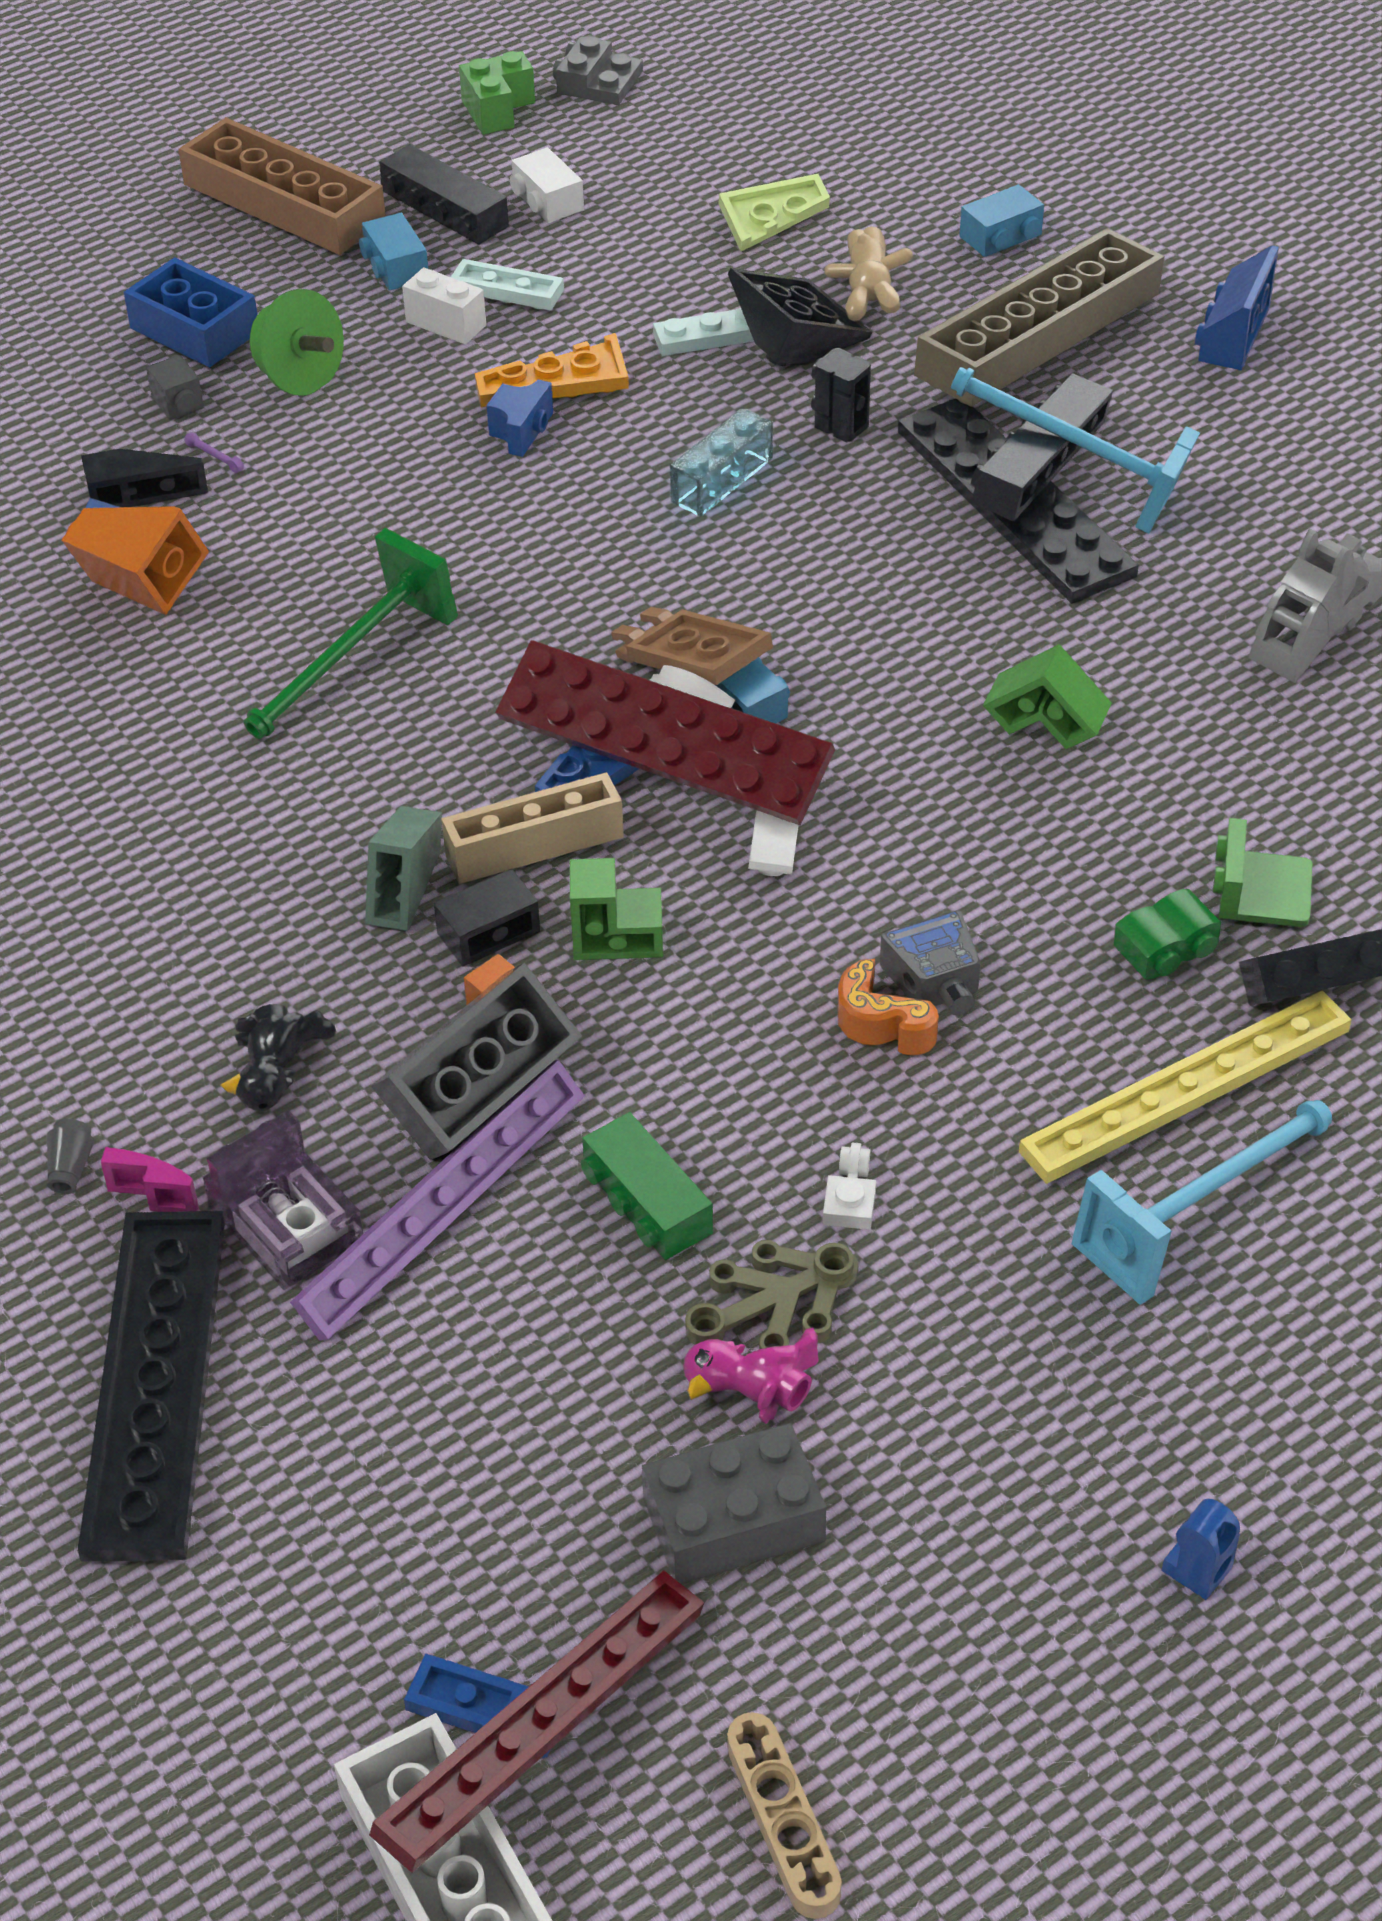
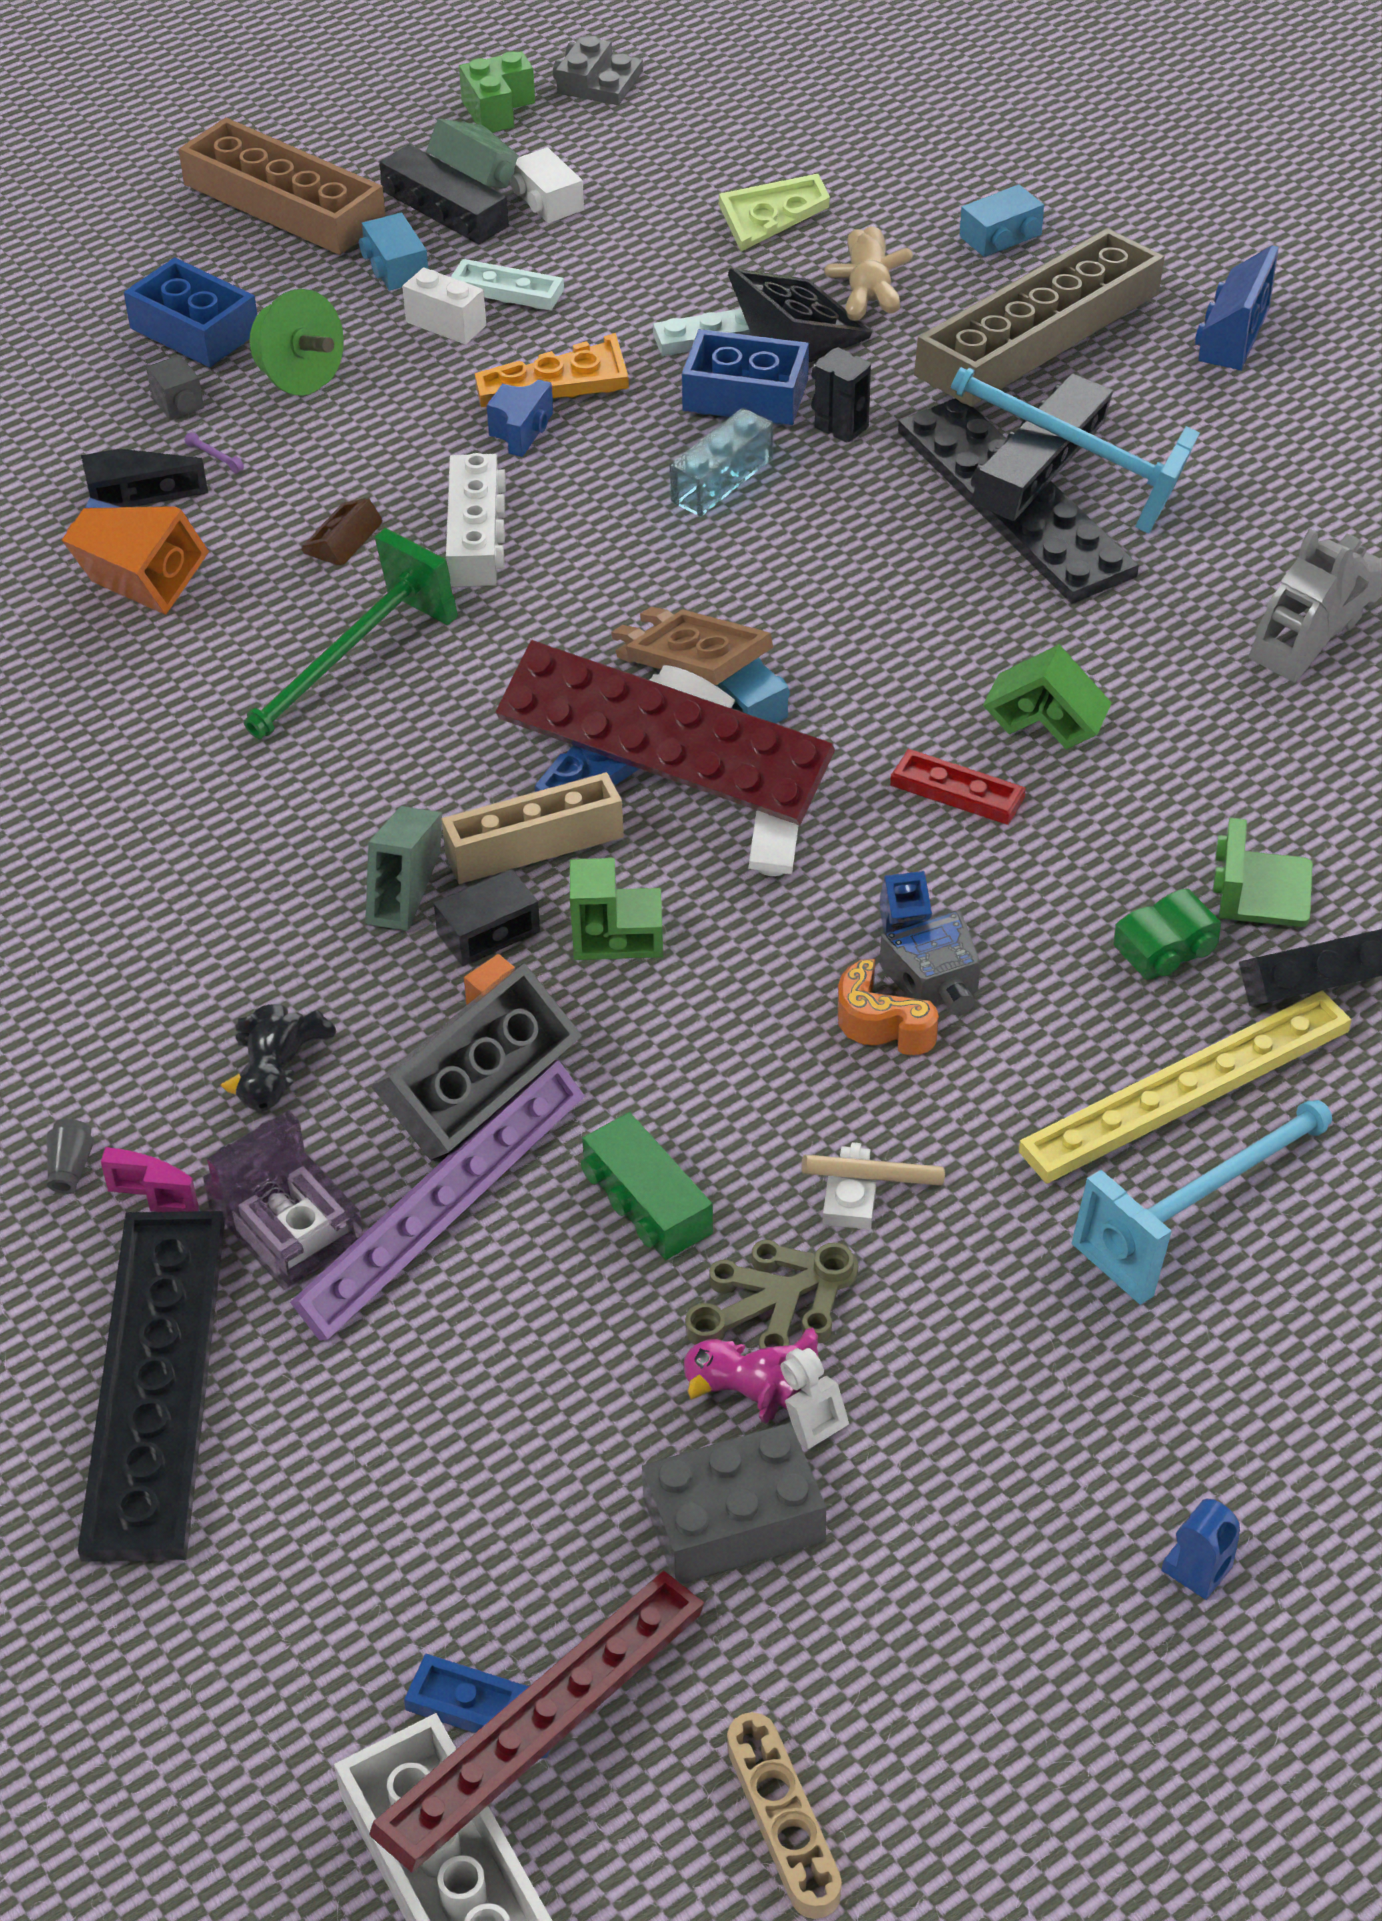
none -> reddish brown slope [301,498,383,565]
none -> sand green slope [426,118,519,188]
none -> white brick [446,453,506,587]
none -> blue brick [682,329,809,425]
none -> white plate [780,1348,849,1449]
none -> tan bar [801,1154,945,1186]
none -> blue leg [880,871,932,933]
none -> red tile [890,749,1026,825]

